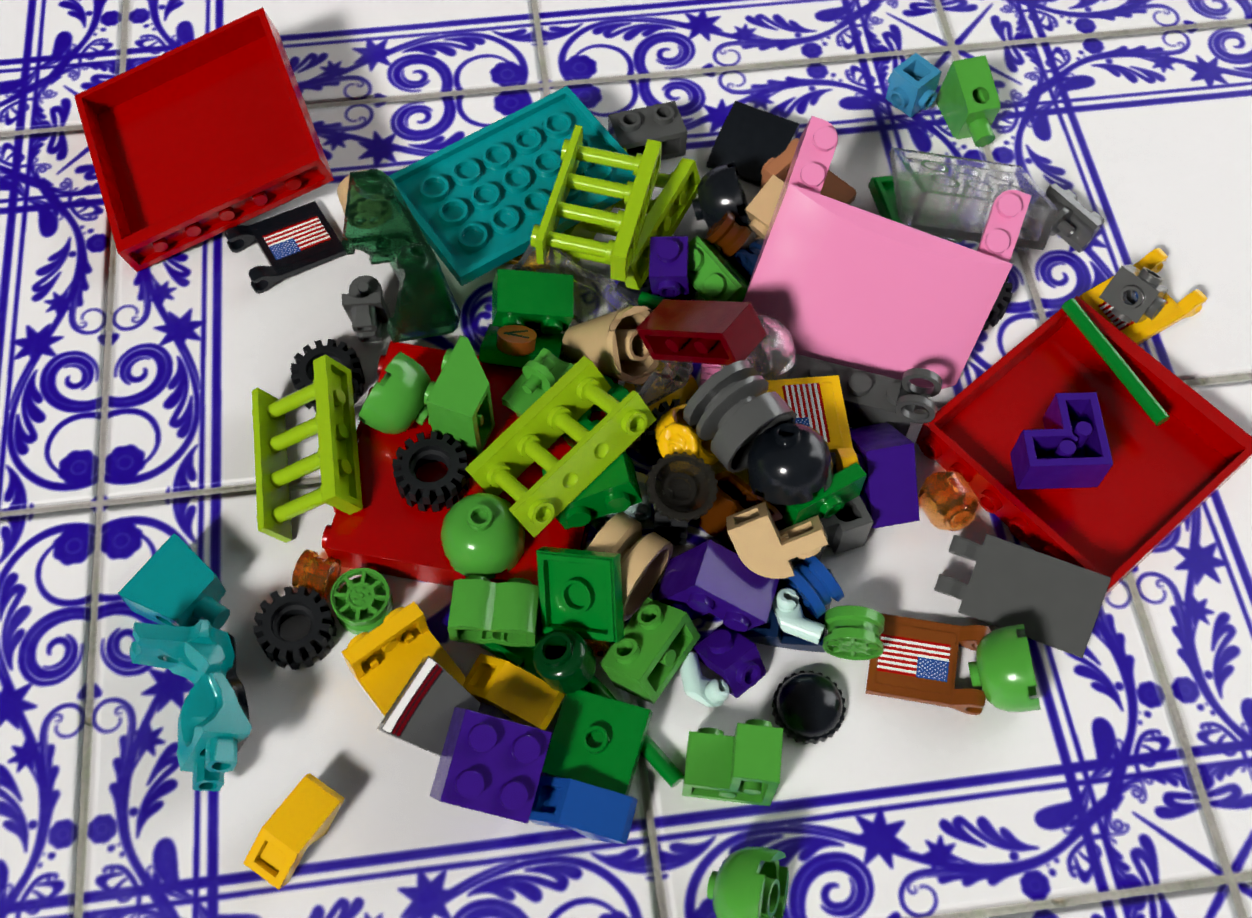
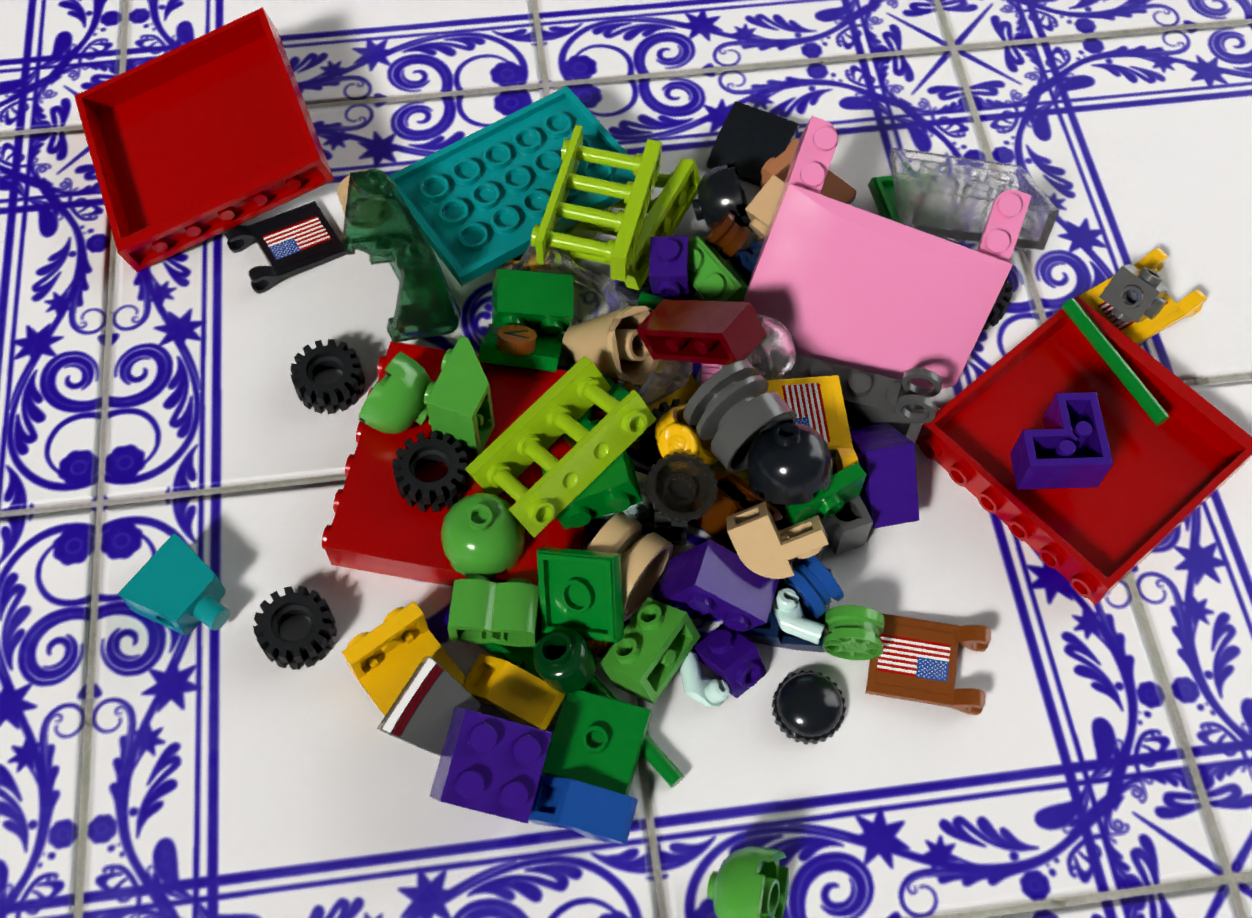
teal hips [129,619,252,792] -> none
yellow slope [243,773,345,890] -> none
lime fence [252,354,363,543] -> none
clear orange wheel [292,549,341,599] -> none
bright green wheel [330,568,394,635] -> none
dark grey hips [342,275,390,342] -> none
bright green hips [502,348,574,417] -> none
dark grey brick [608,101,687,160] -> none
bright green brick [682,719,783,806] -> none
dark azure brick [885,53,942,118] -> none
clear orange head [918,471,979,531] -> none
dark grey tile [934,534,1111,658] -> none
bright green torso [935,55,1001,147] -> none
bright green cylinder [968,624,1041,712] -> none
dark grey hips [1032,183,1104,253] -> none

